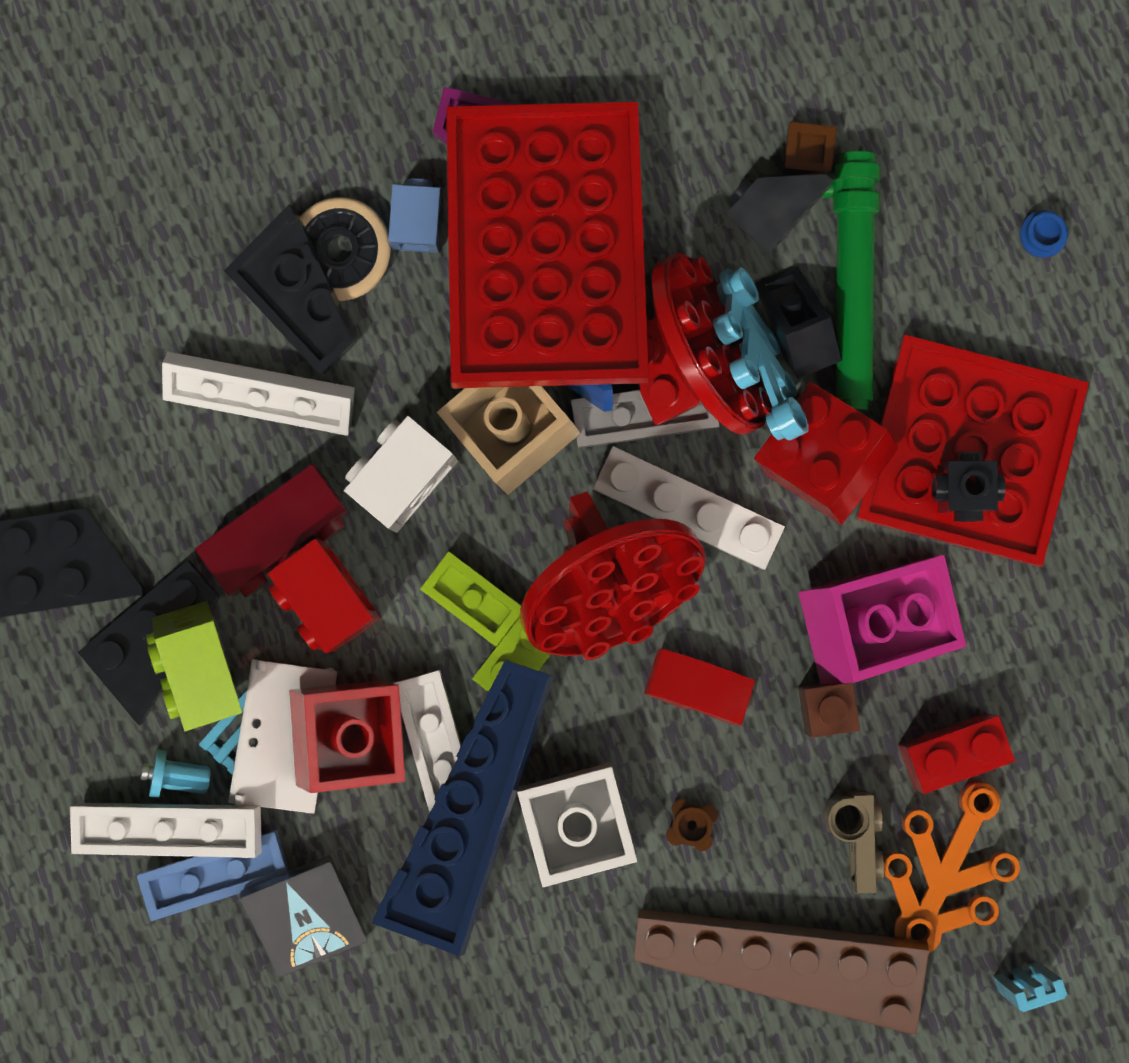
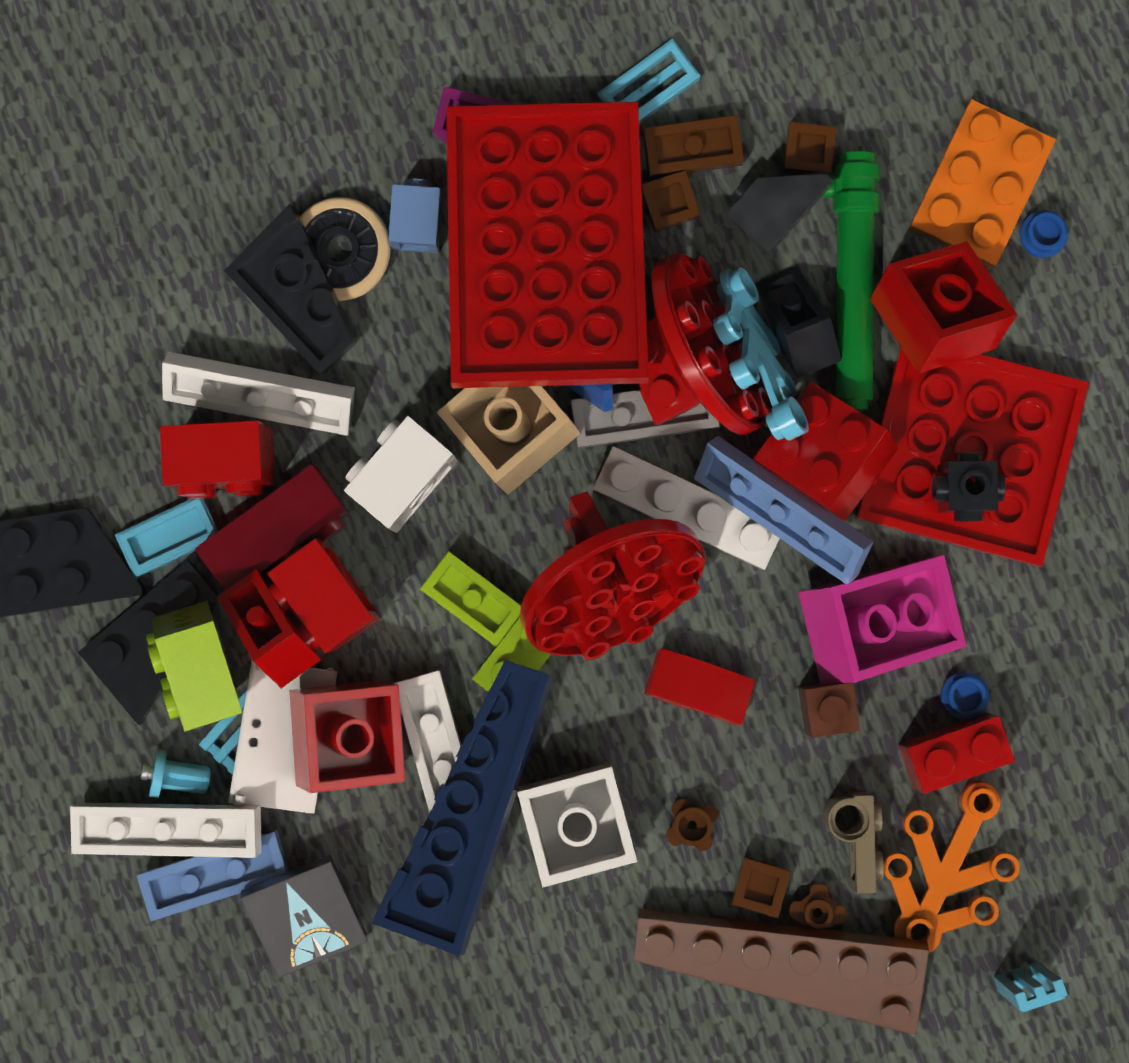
none -> medium azure tile [115,499,220,578]
none -> red brick [160,420,276,499]
none -> red brick [217,569,321,689]
none -> medium azure tile [597,38,701,124]
none -> reddish brown plate [641,170,700,233]
none -> reddish brown plate [643,115,744,179]
none -> medium blue plate [694,436,874,585]
none -> reddish brown plate [730,856,791,918]
none -> reddish brown plate [788,883,846,930]
none -> red brick [870,241,1018,374]
none -> orange plate [908,99,1057,269]
none -> blue plate [940,672,989,720]

